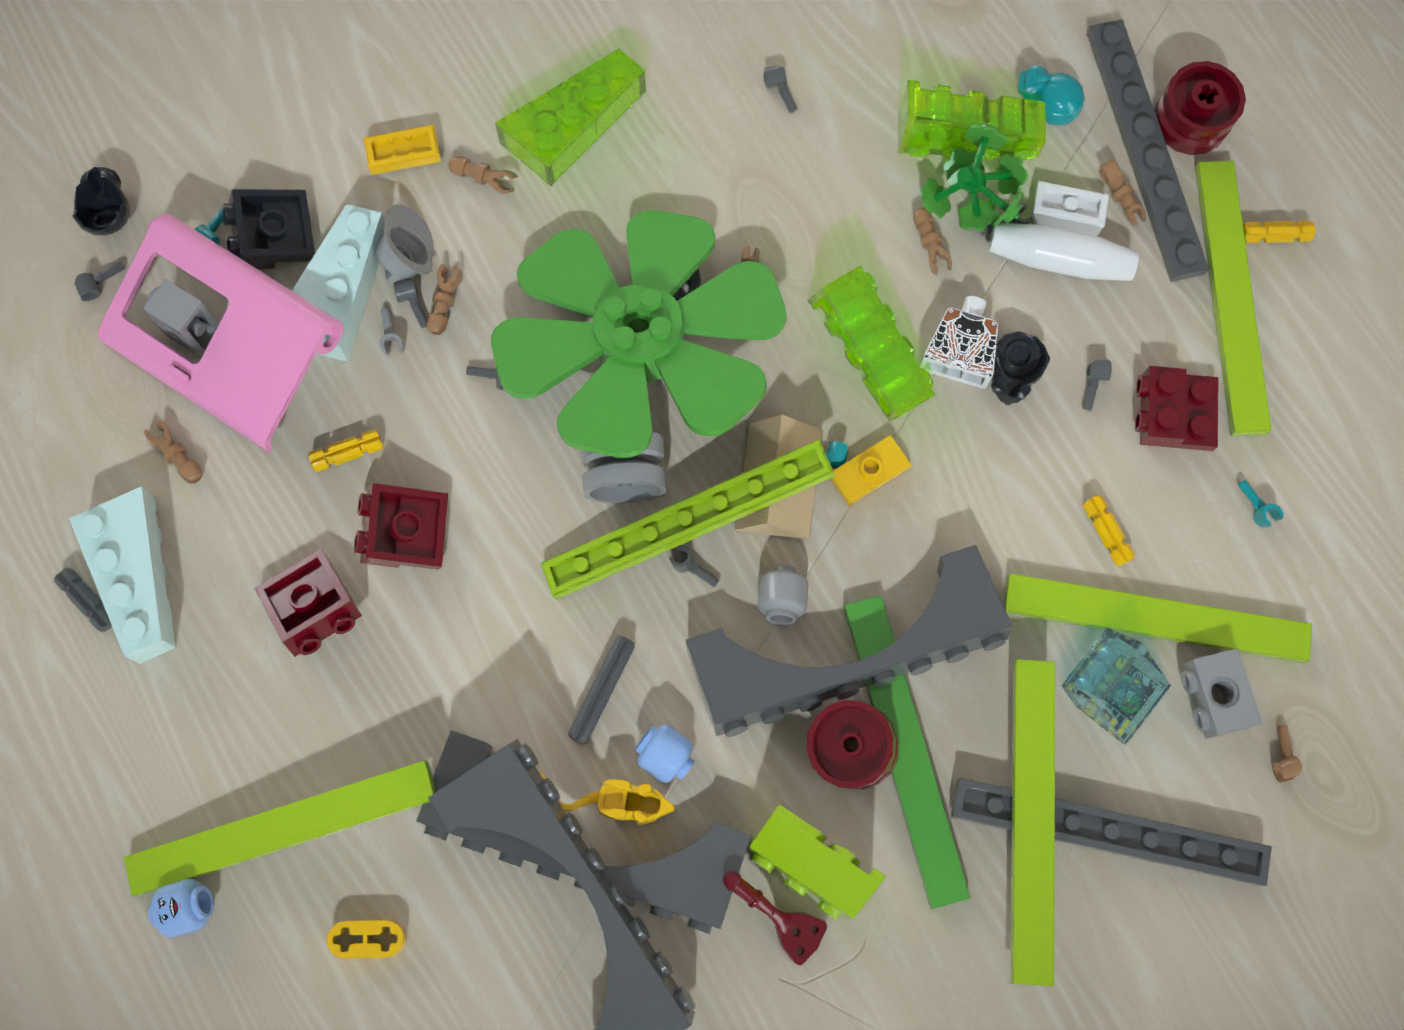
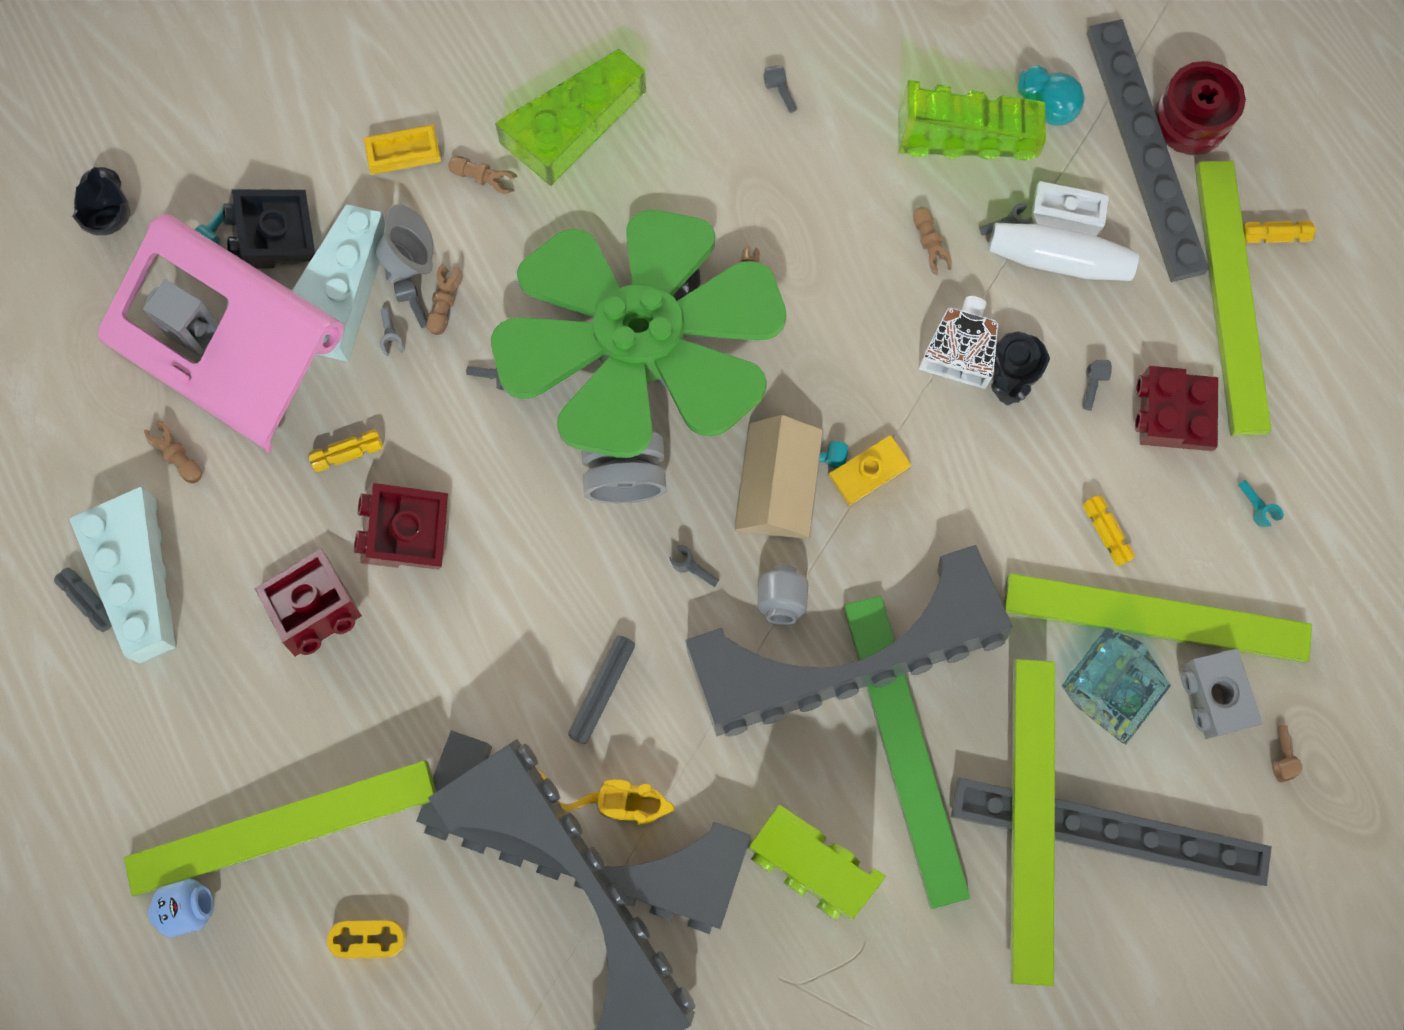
dark grey hand [75,262,125,301] -> none
lime tile [541,439,835,600] -> none
light blue head [634,724,695,783] -> none
dark red piece [723,871,827,965] -> none
clear neon green wedge [807,265,935,421] -> none
dark red wheel [807,700,900,790] -> none
bright green plant [920,123,1028,231] -> none
medium nougat piece [1099,159,1146,226] -> none

